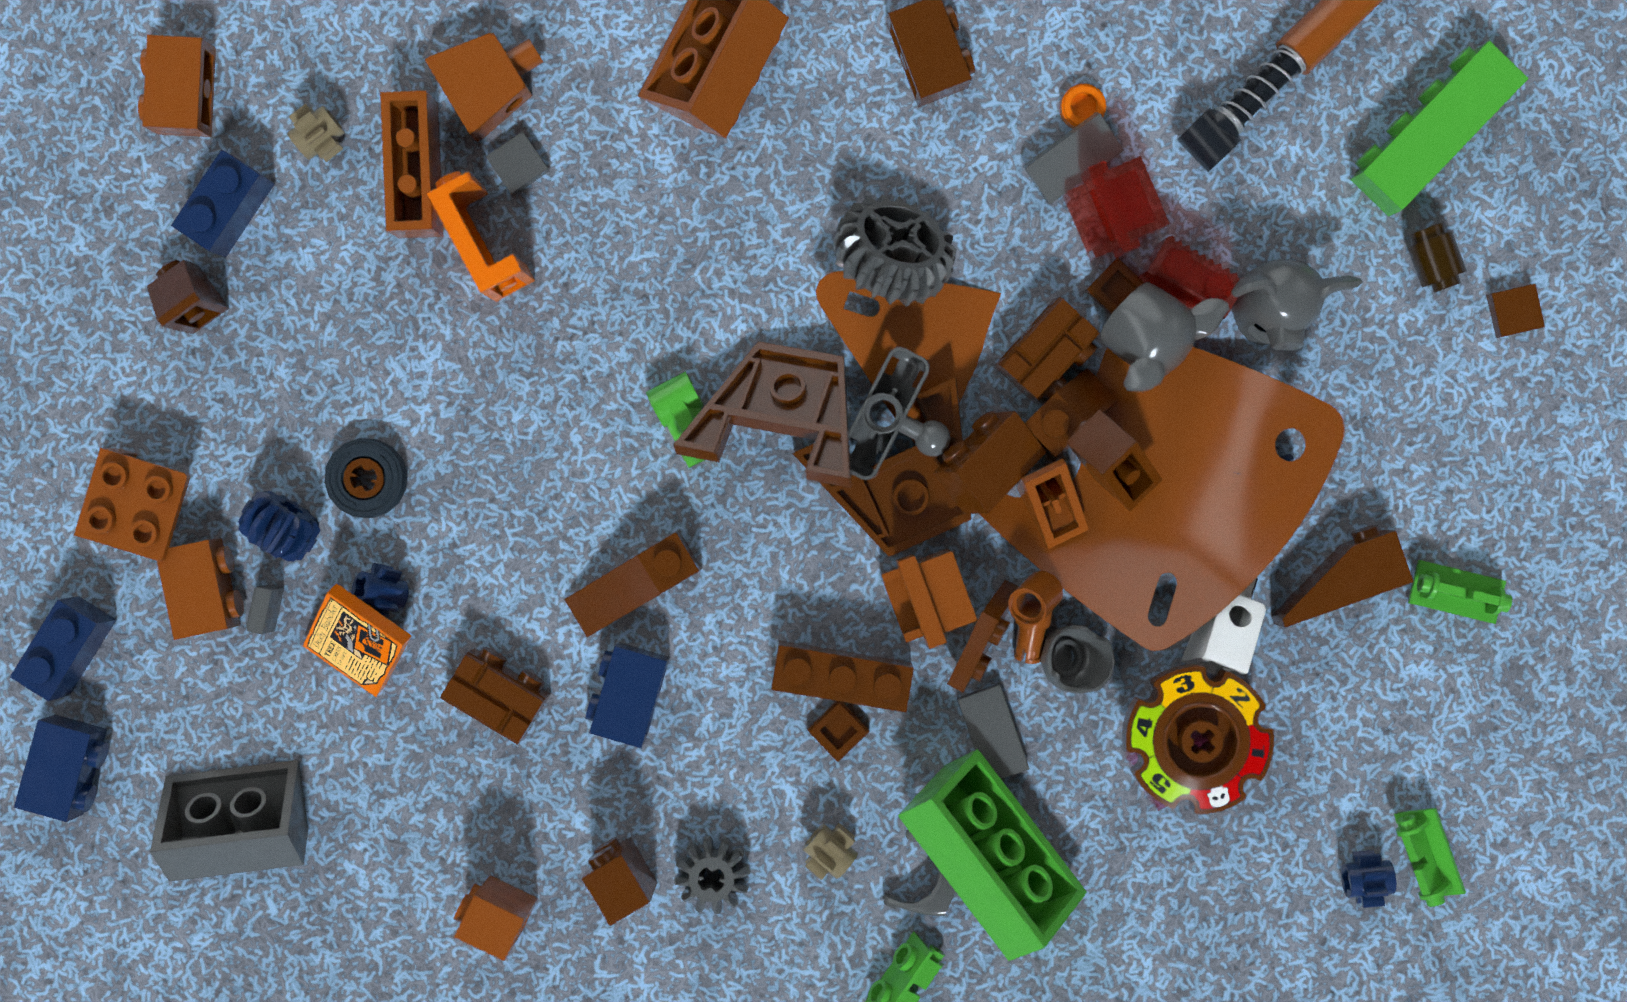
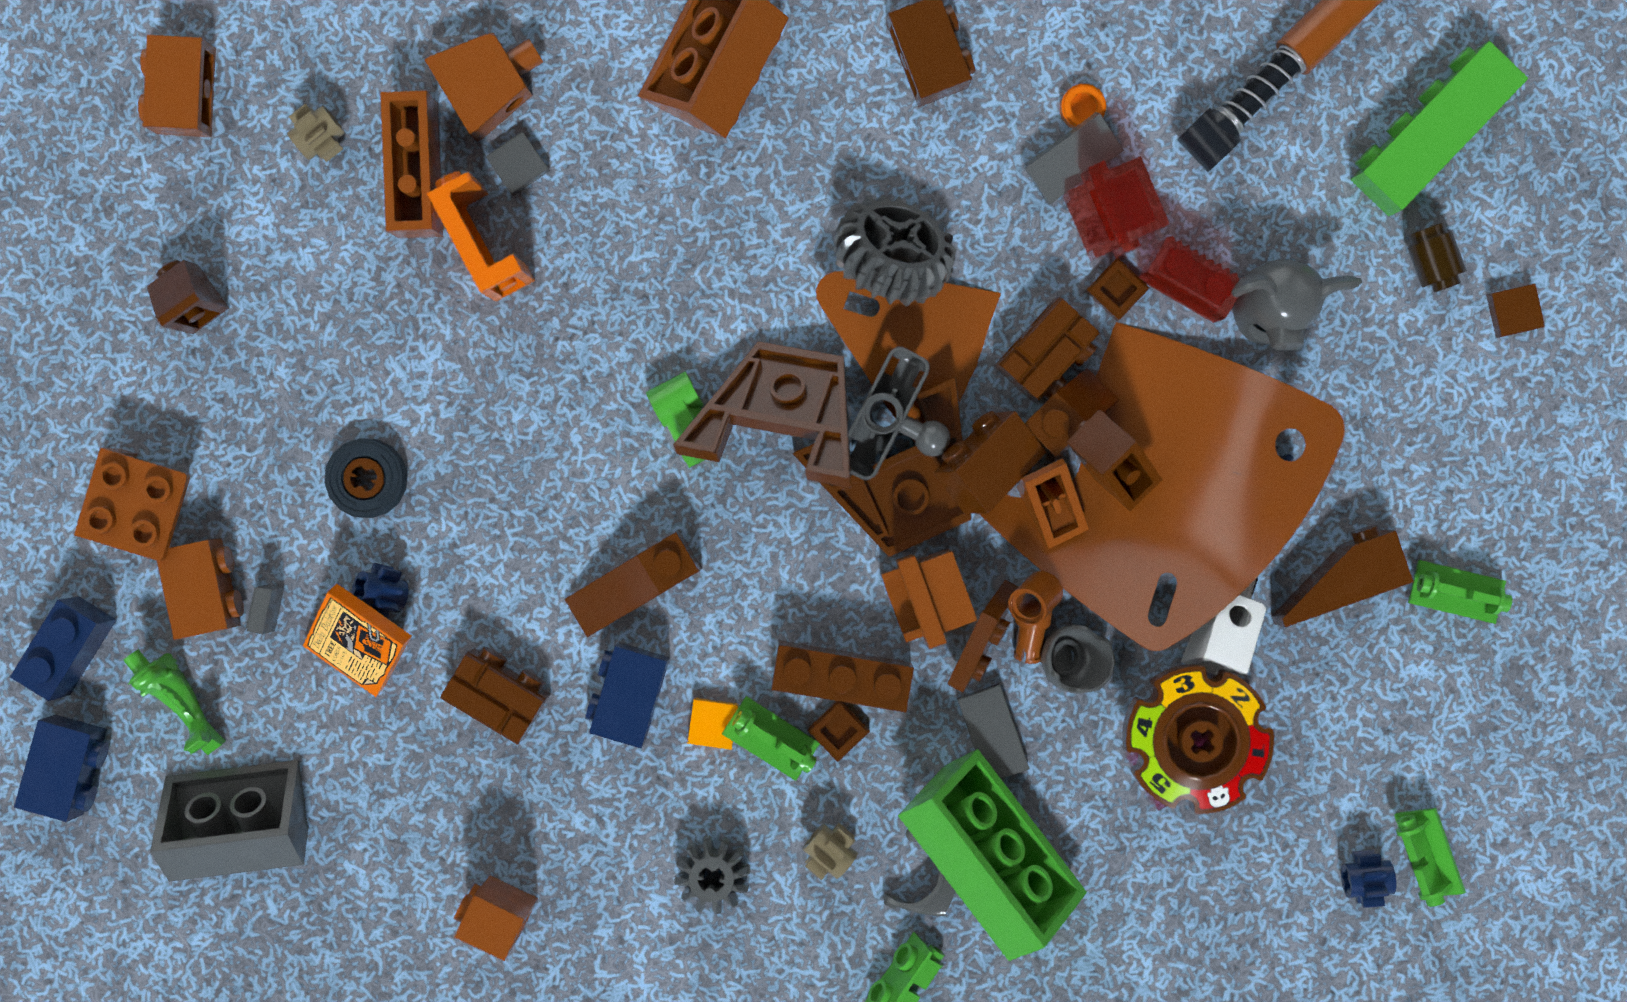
dark blue brick [171,149,275,258] -> none
dark blue gear [238,491,321,562] -> none
reddish brown brick [581,837,658,926] -> none
dark grey piece [1100,282,1230,392] -> none
none -> bright green animal [123,649,226,755]
none -> light orange tile [687,698,738,750]
none -> bright green hinge [721,696,820,781]

